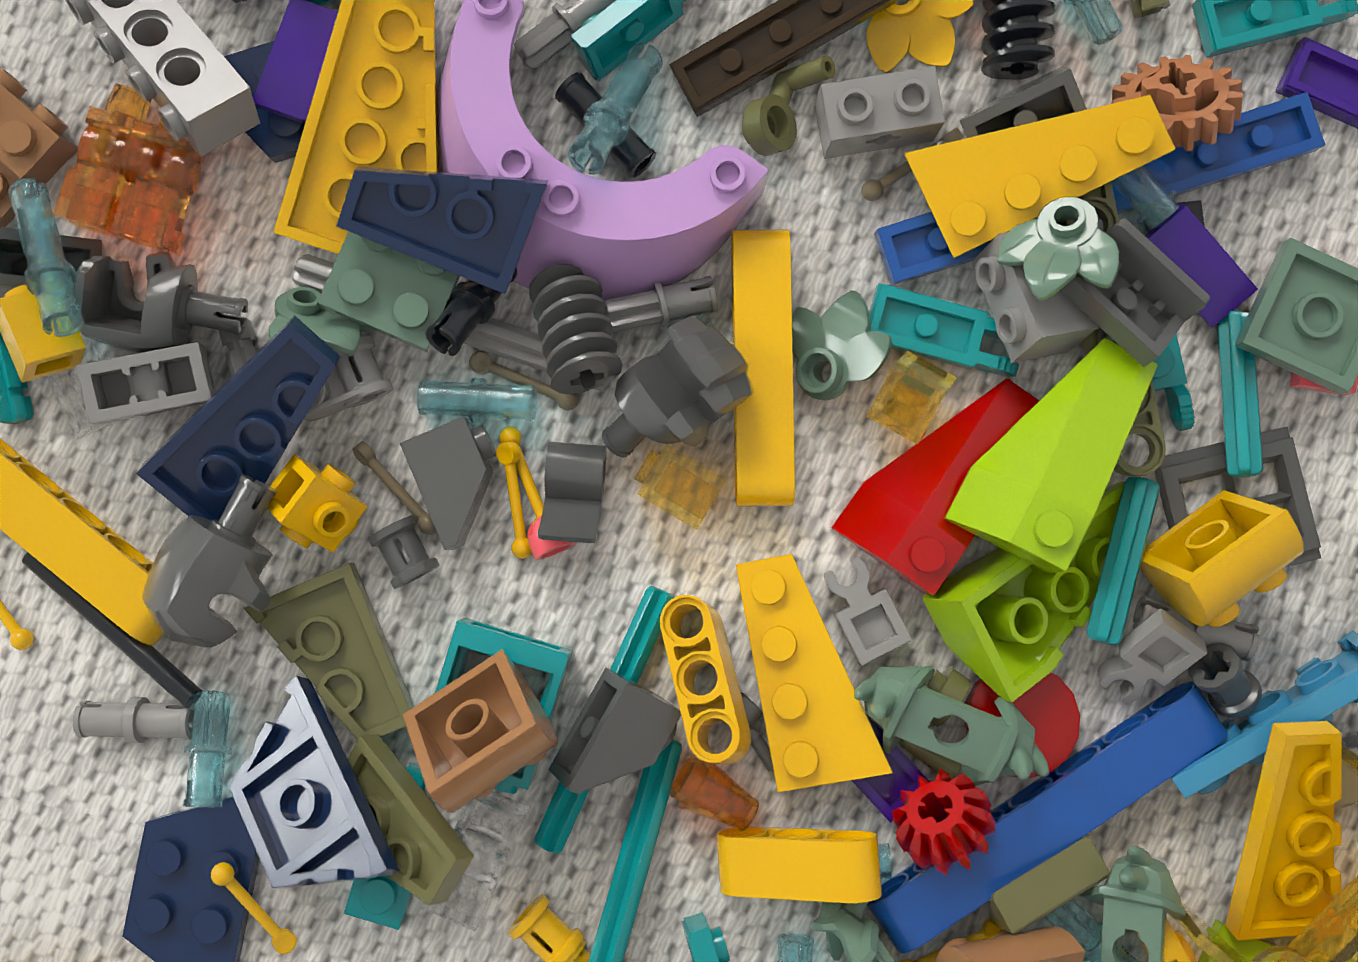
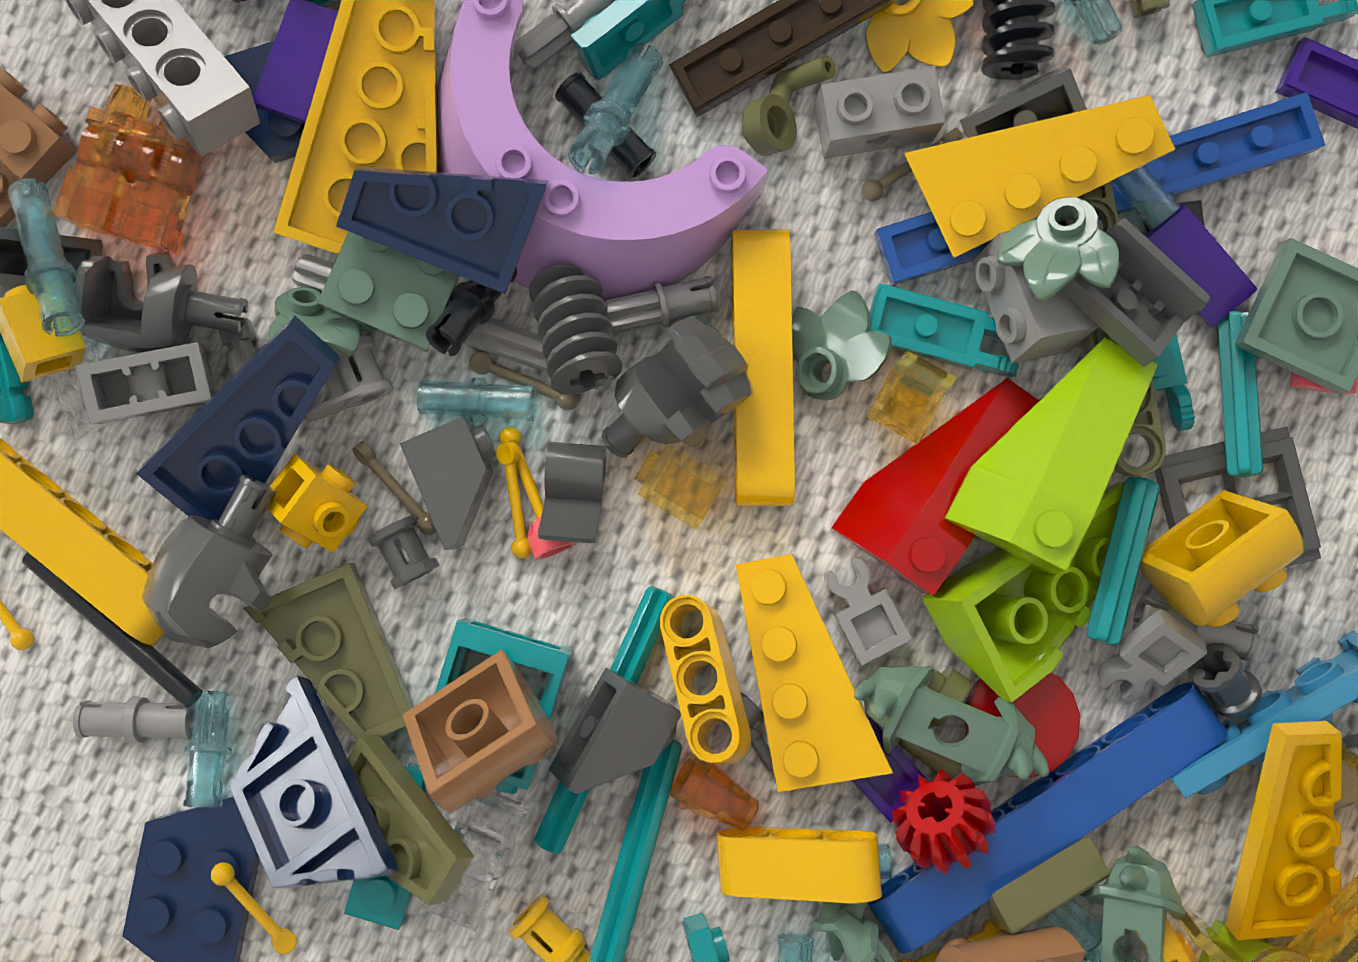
nougat gear [1112,55,1243,151] -> none

